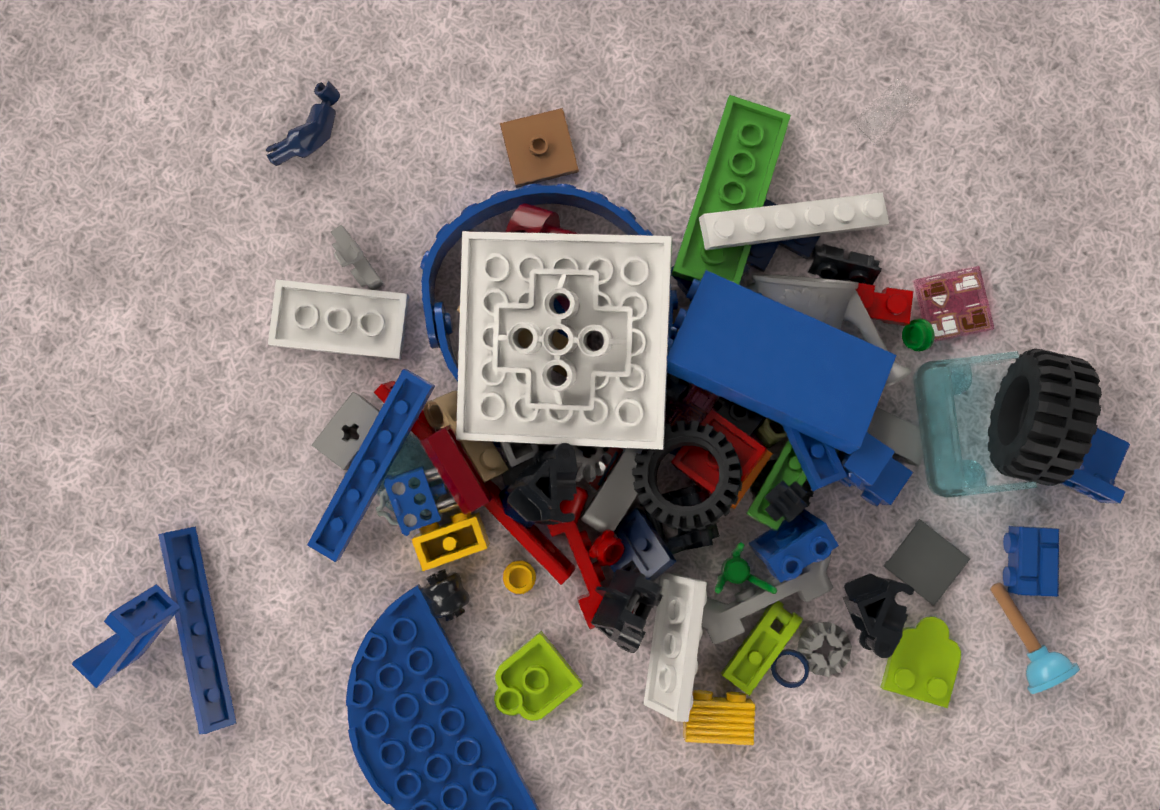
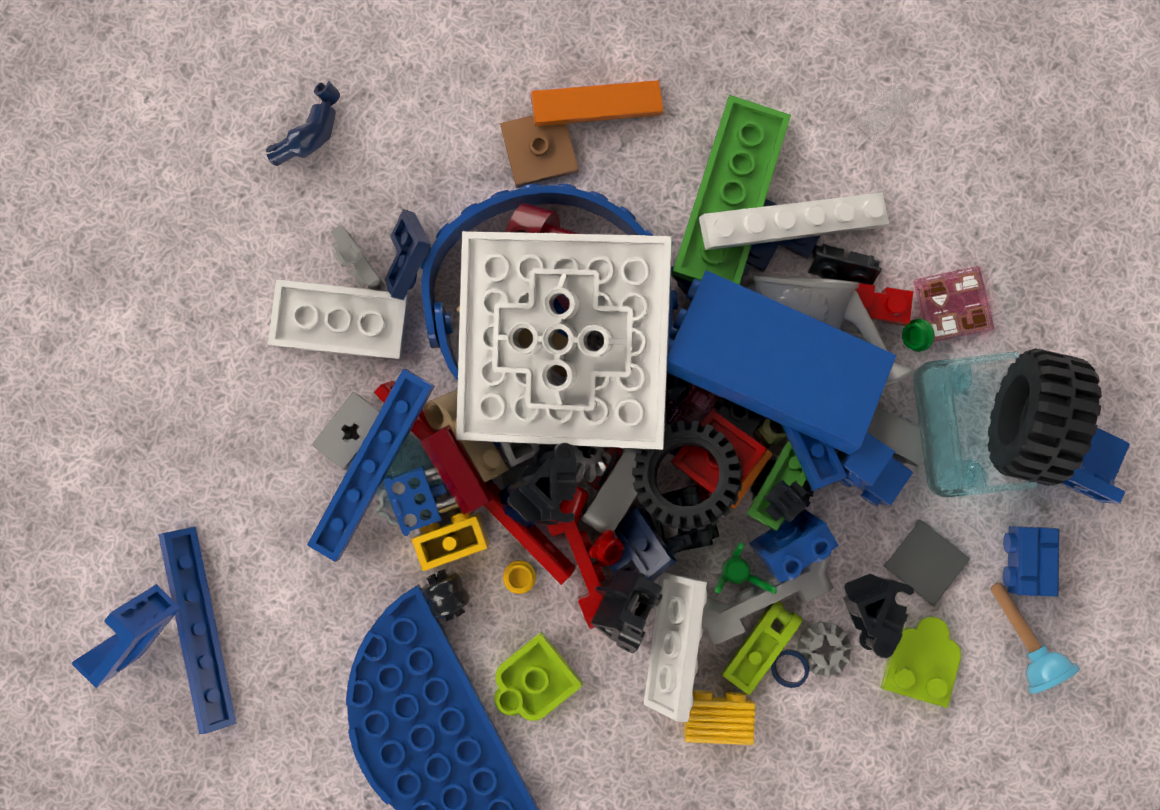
none -> dark blue plate [384,209,431,300]
none -> orange tile [530,80,663,126]

